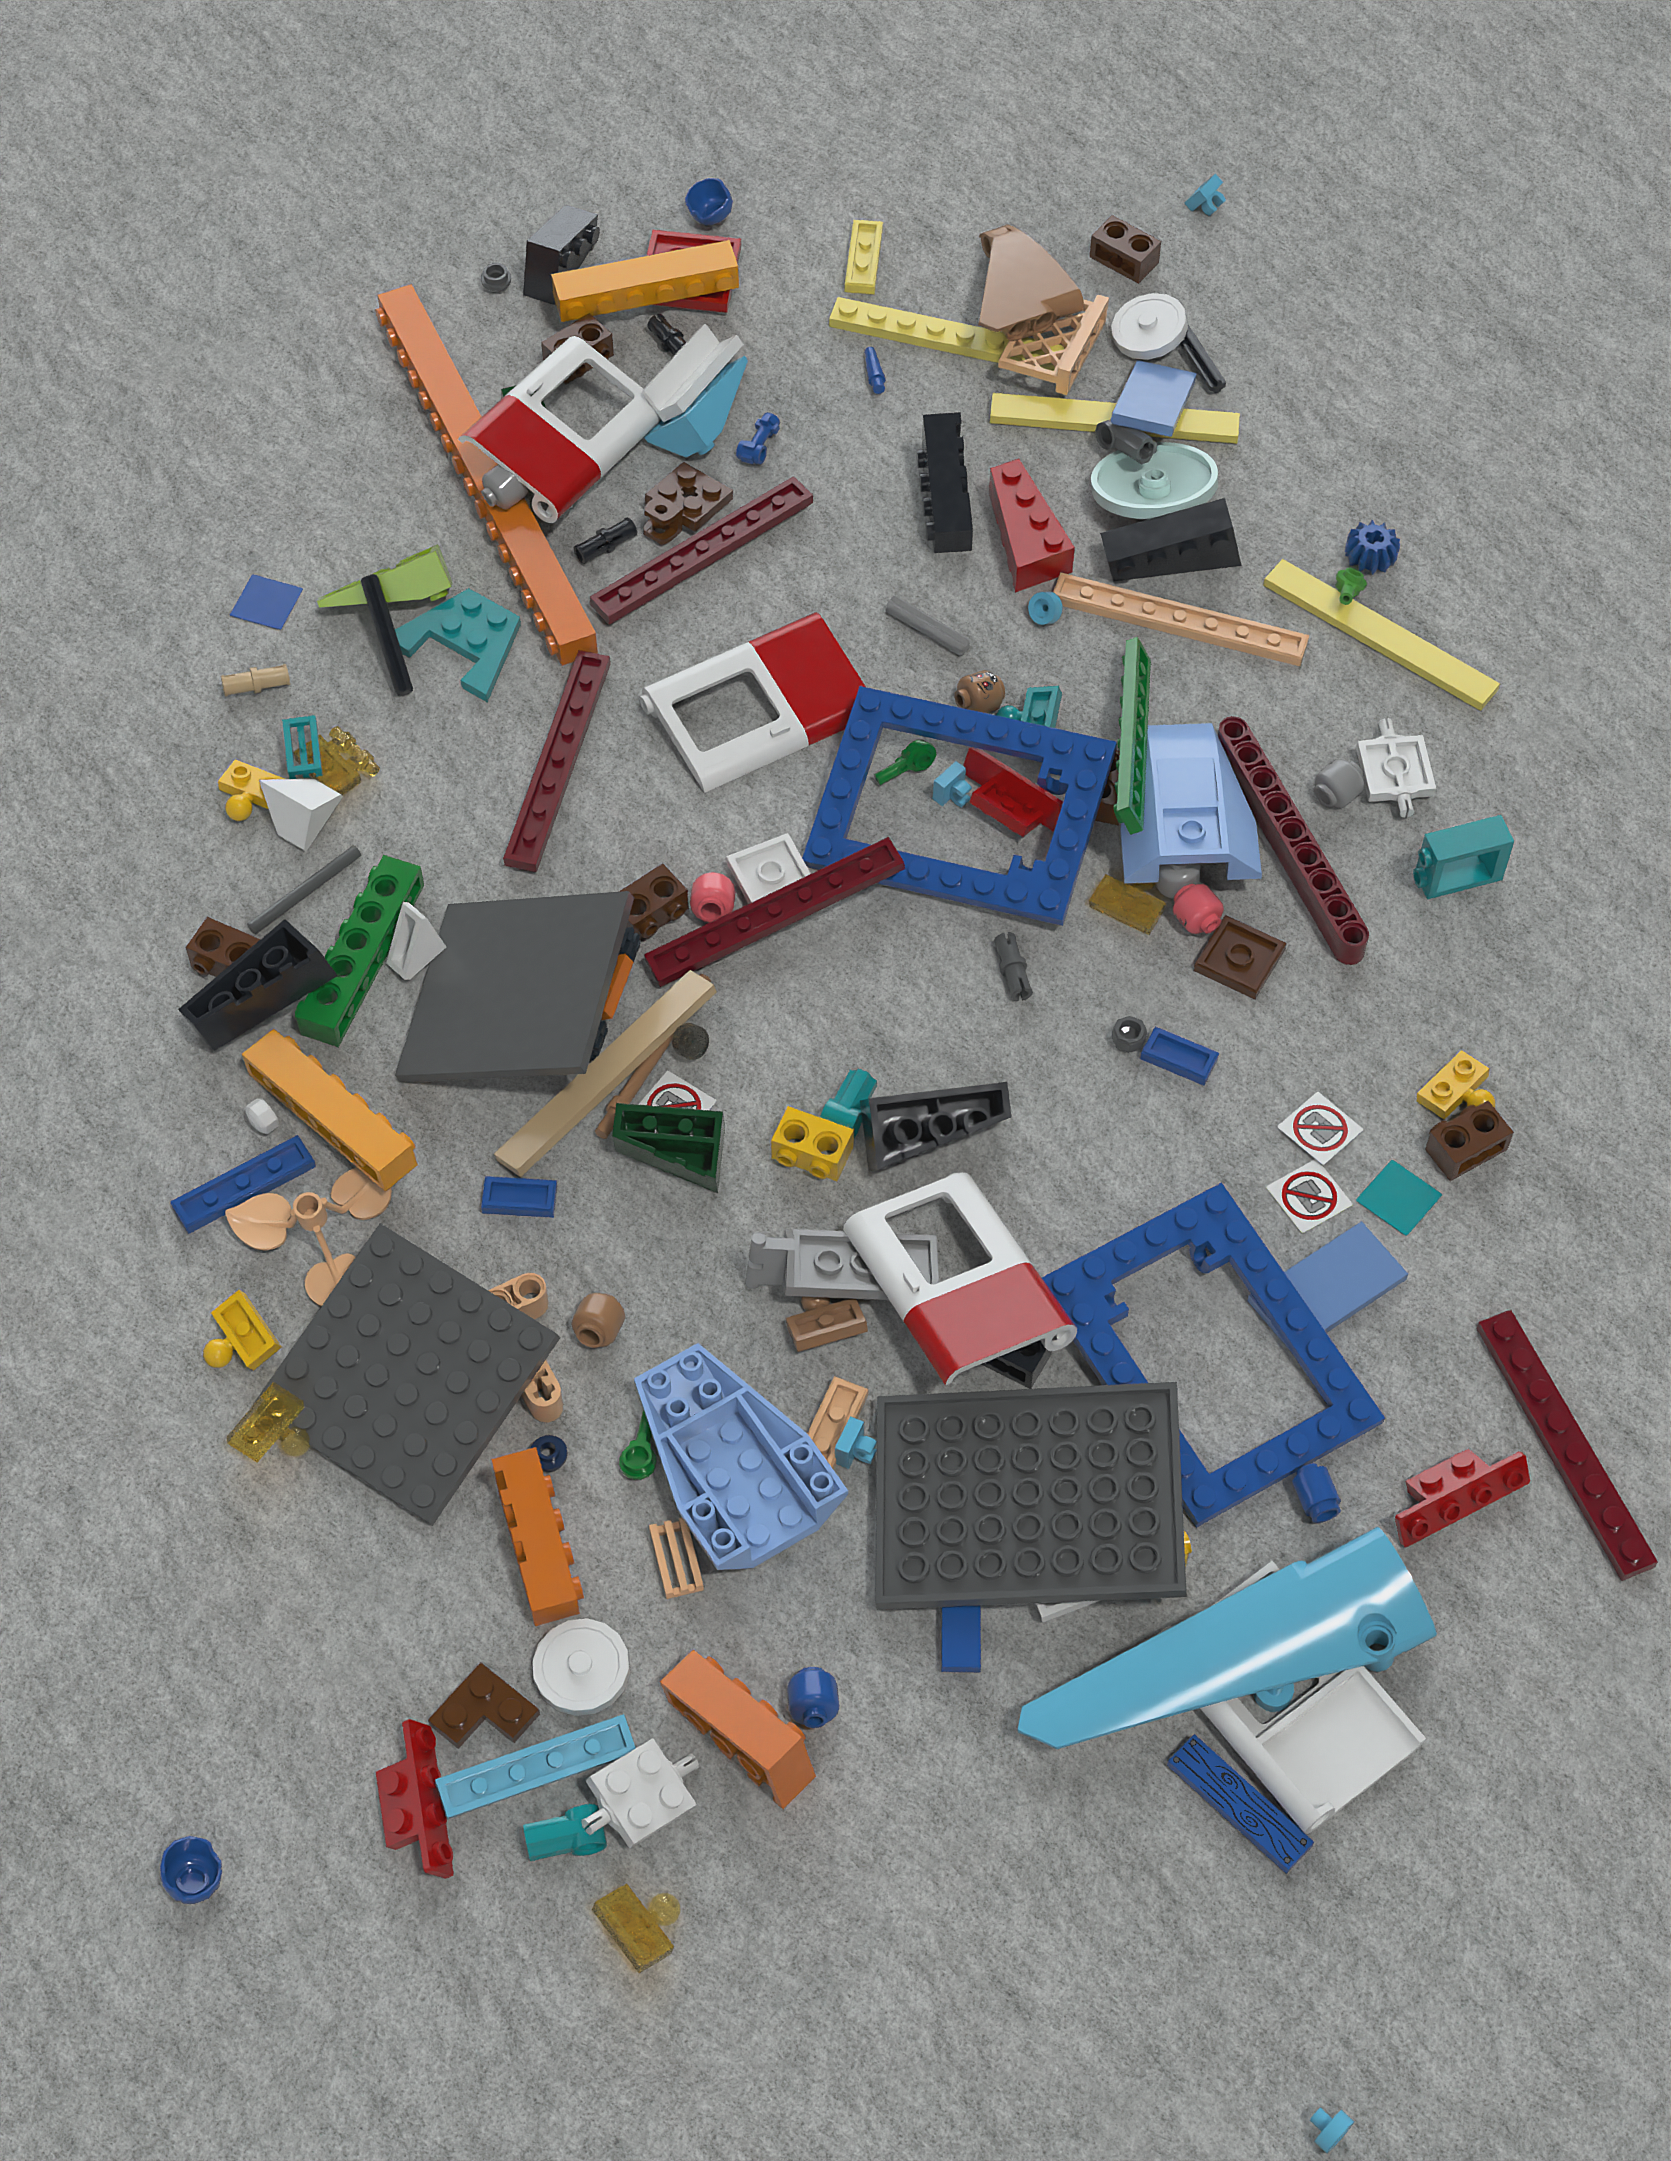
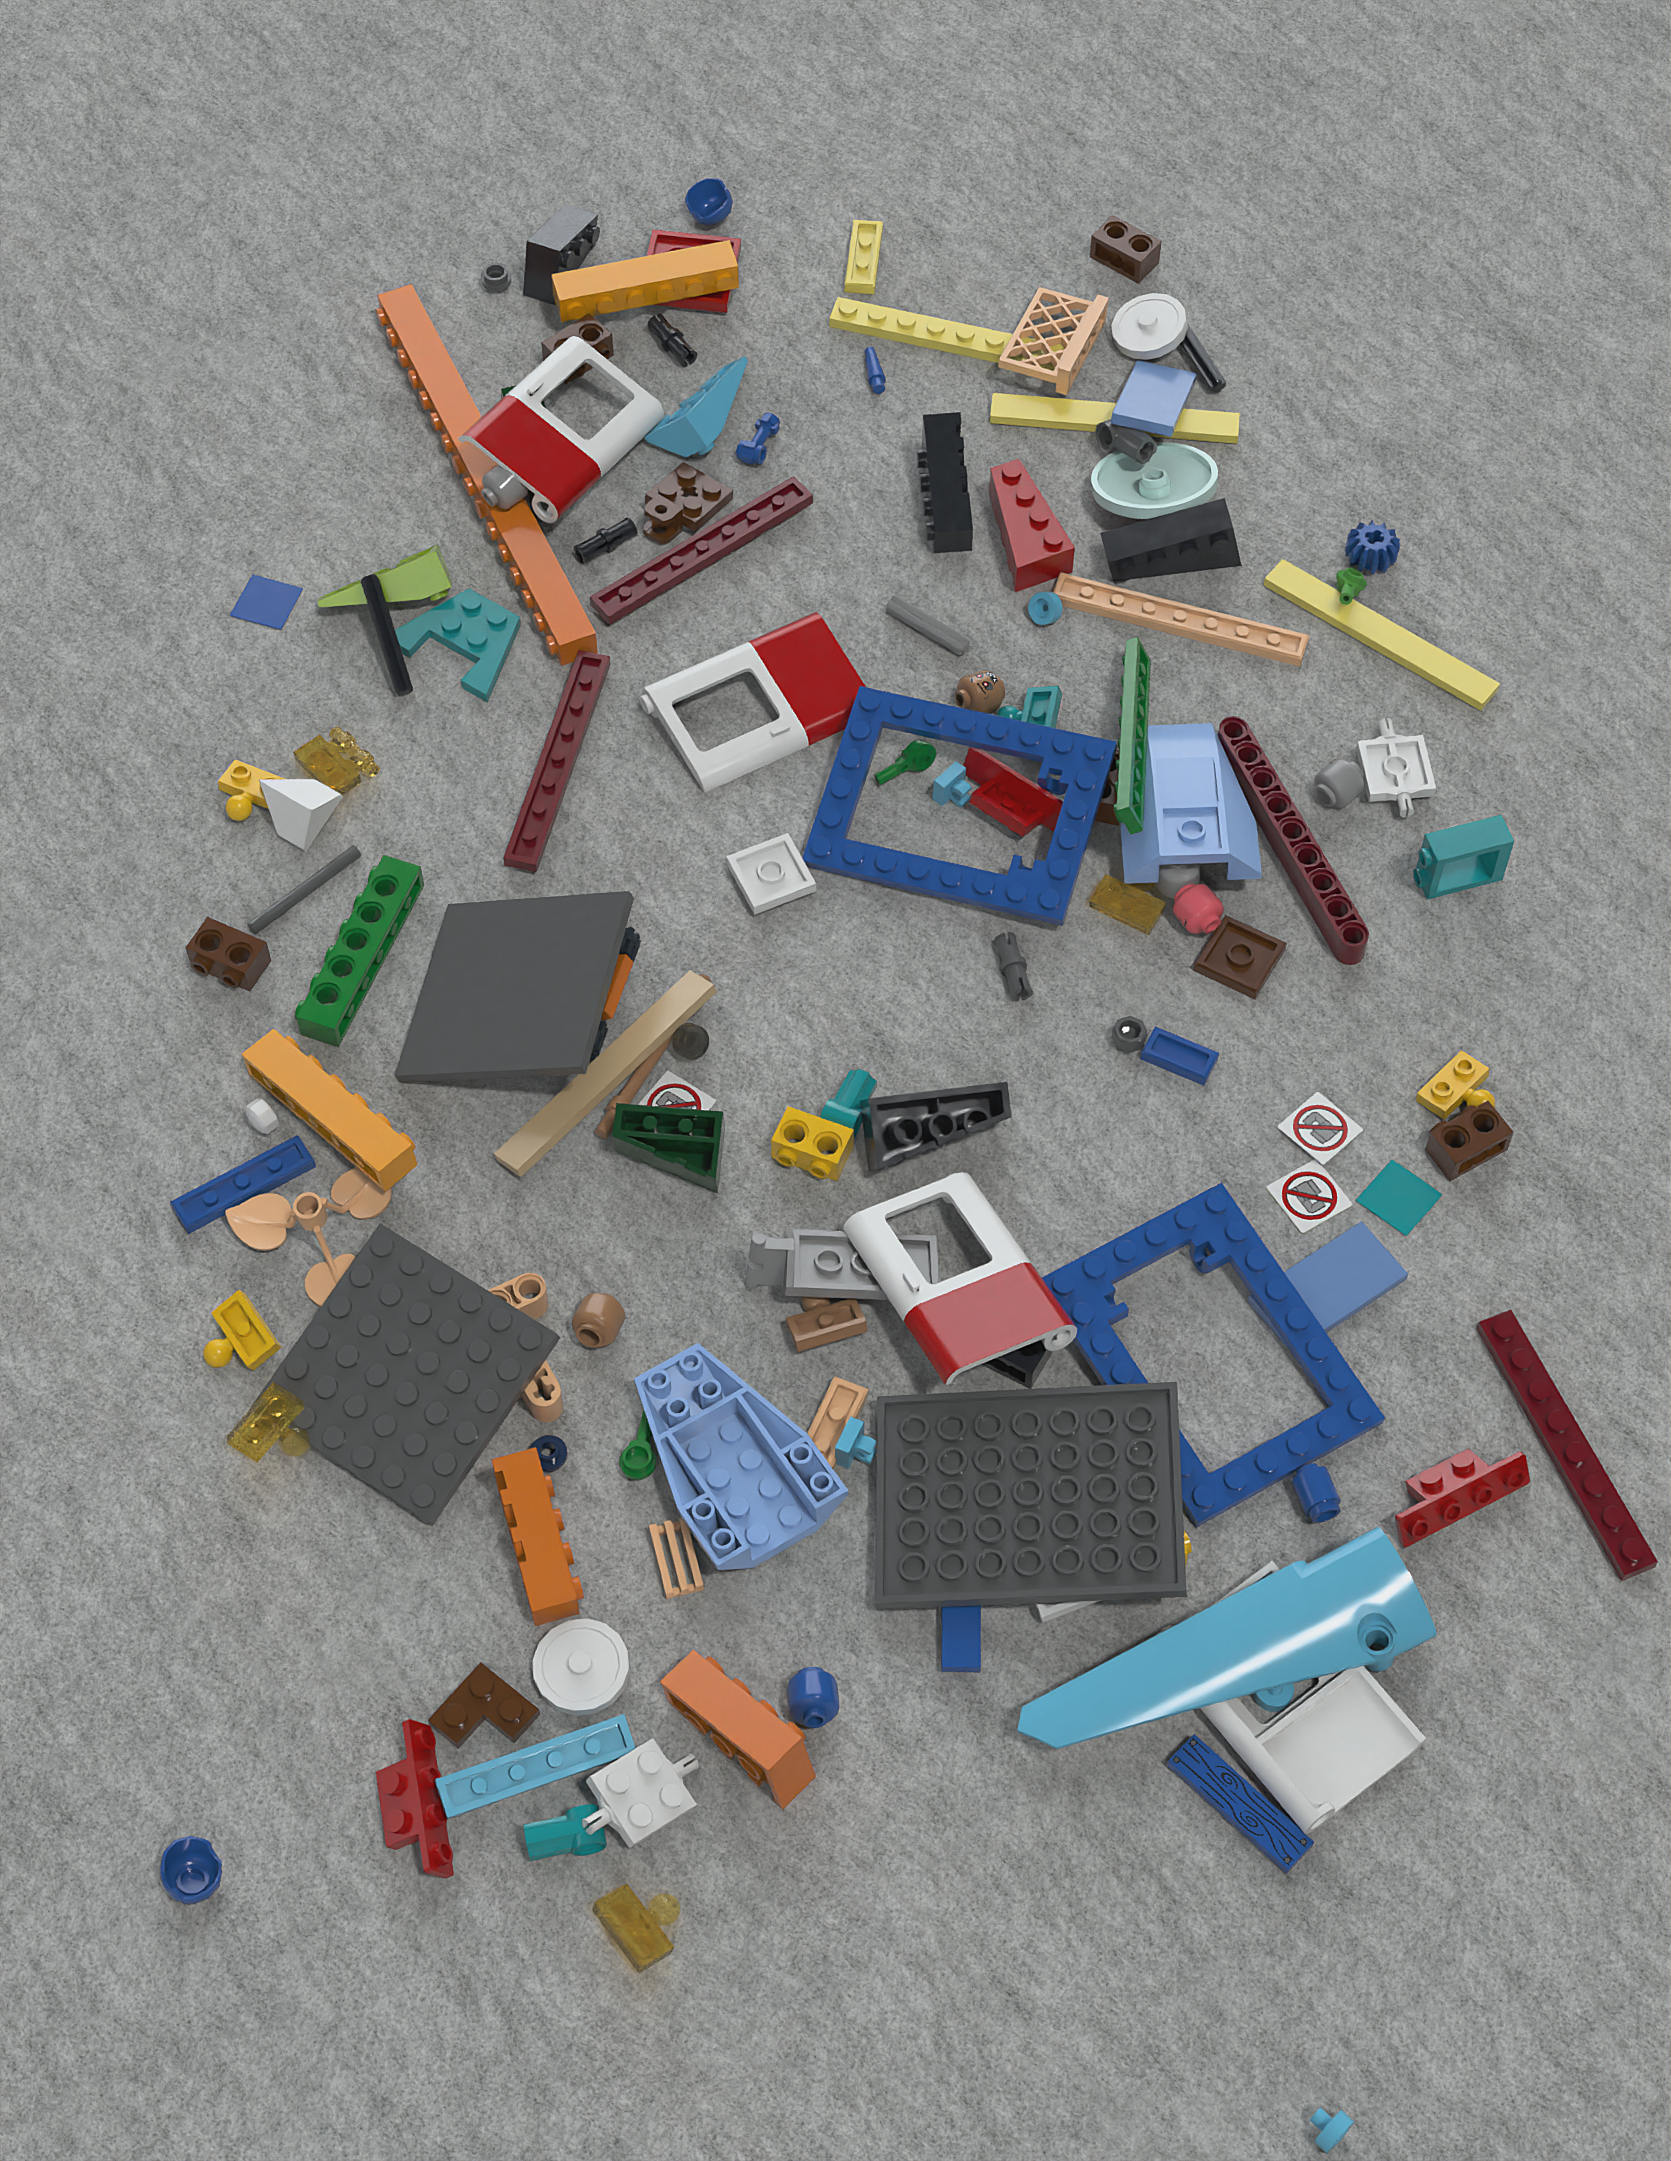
black wedge [178,919,338,1051] -> none
tan pin [221,664,290,697] -> none
teal tile [282,715,323,779] -> none
white slope [386,902,446,980] -> none
blue tile [481,1176,558,1218] -> none
reddish brown brick [619,863,689,940] -> none
white panel [642,324,744,422] -> none
dark red plate [644,837,905,987] -> none
coral head [690,872,736,923] -> none
medium nougat panel [978,224,1084,341] -> none
medium azure tile [1184,173,1226,216] -> none

